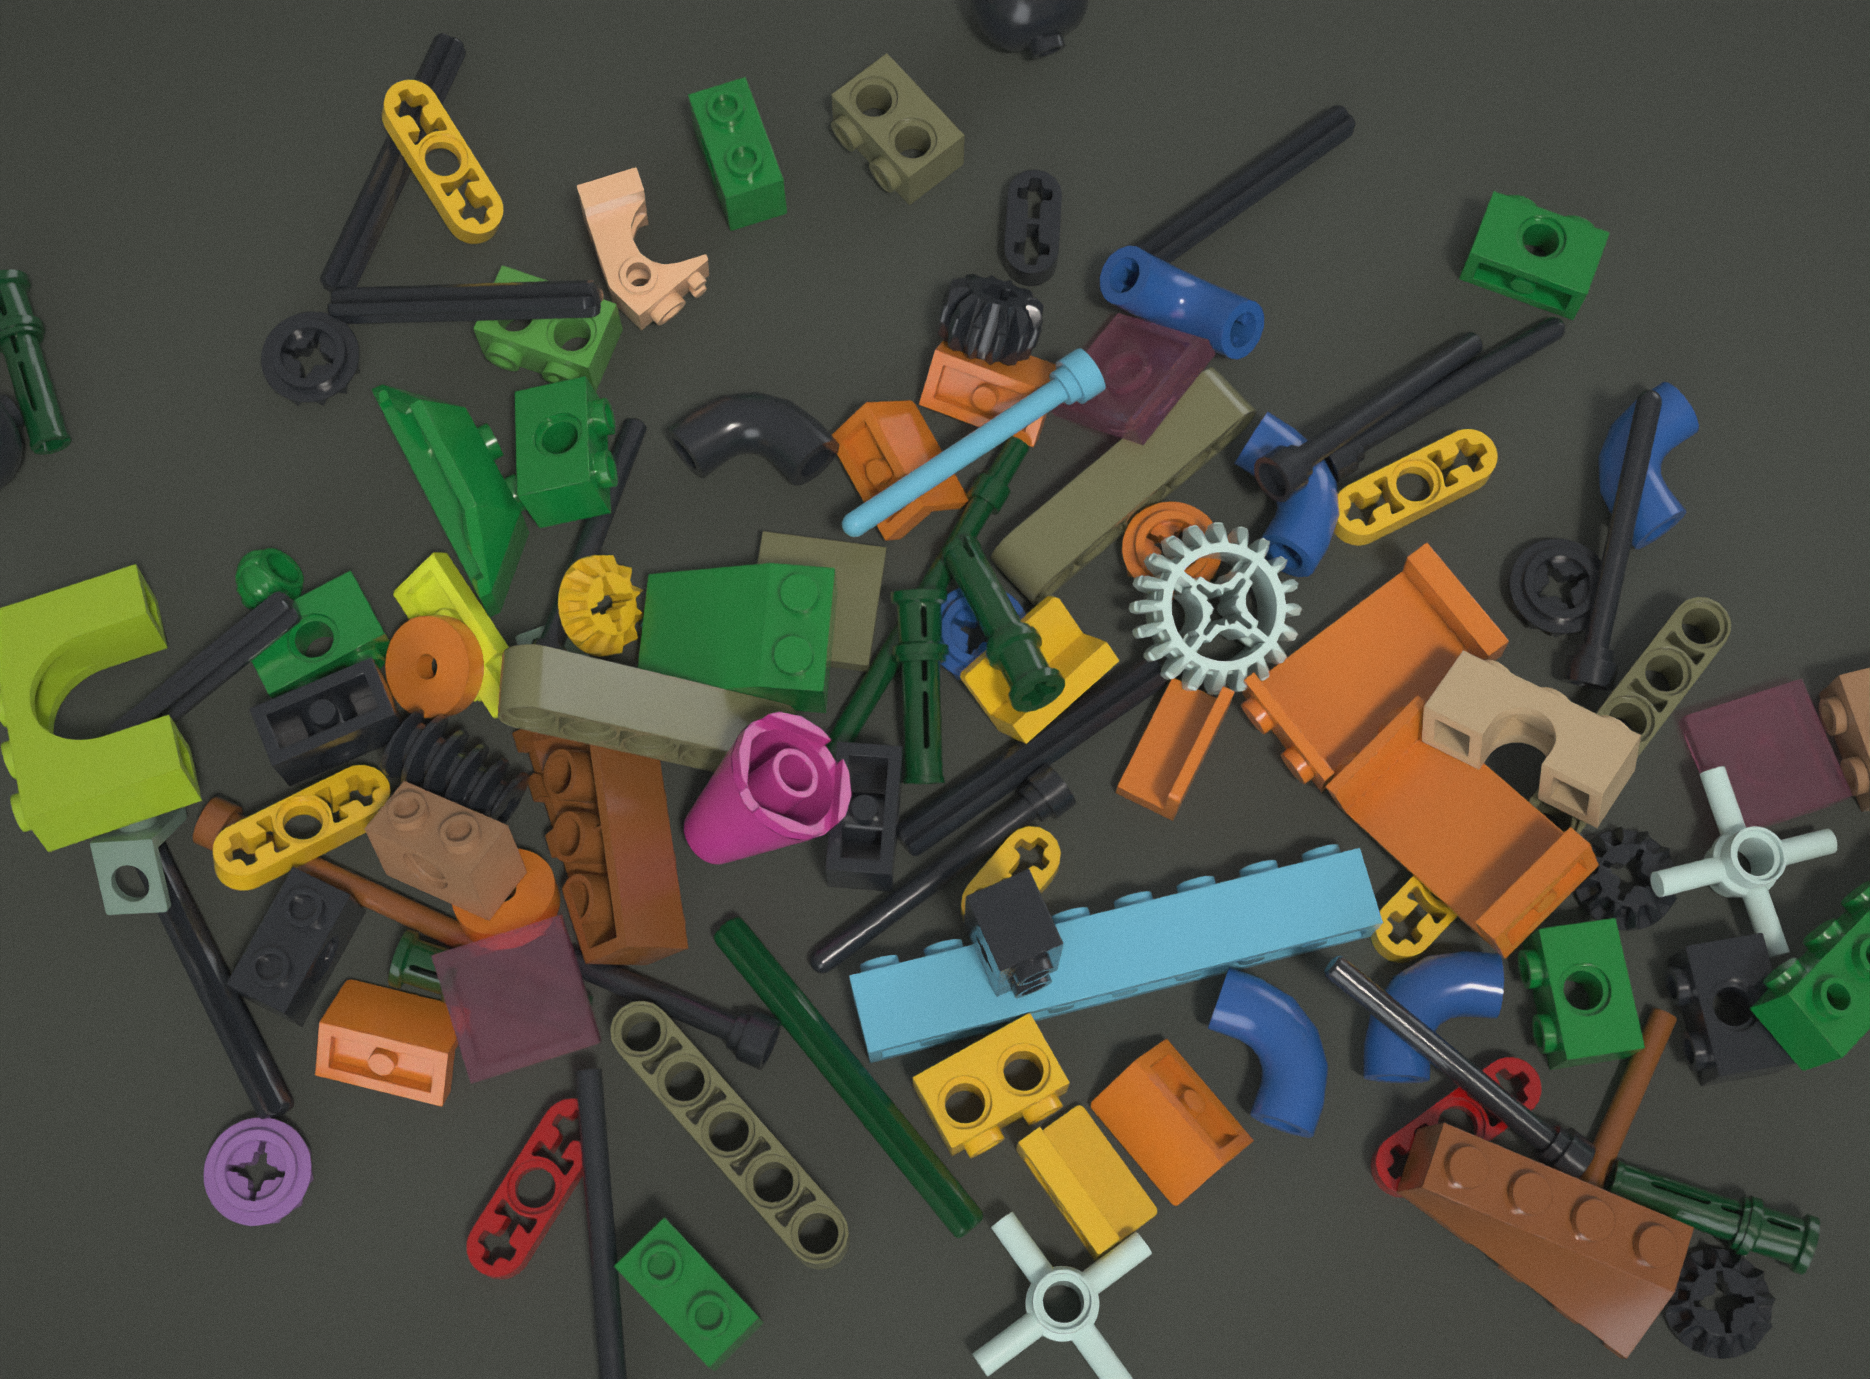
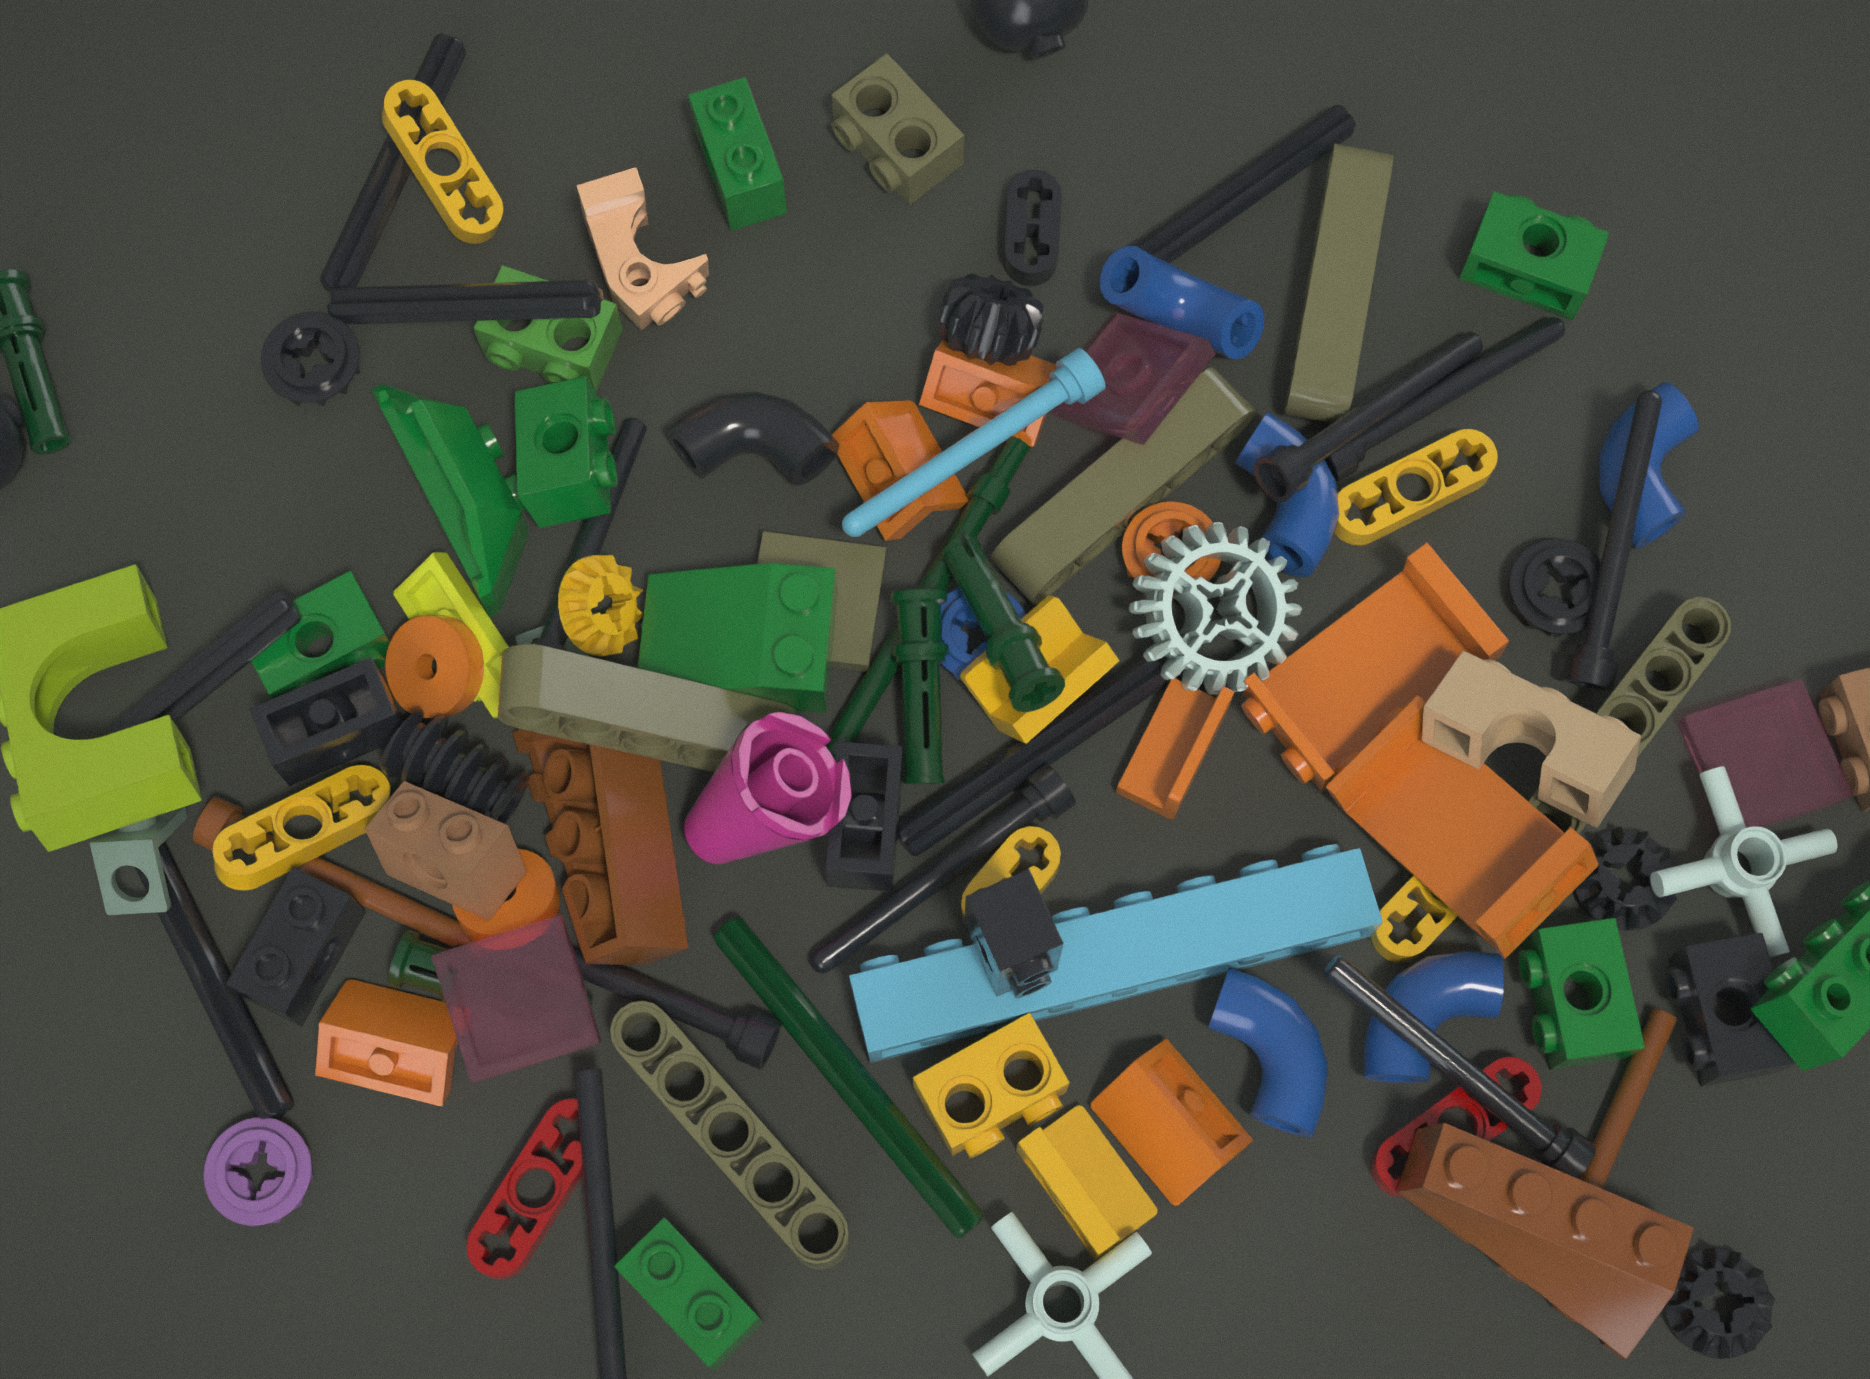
green piece [235,548,304,610] -> none
dark green pin [1605,1160,1820,1275] -> none
none -> olive beam [1284,143,1394,424]

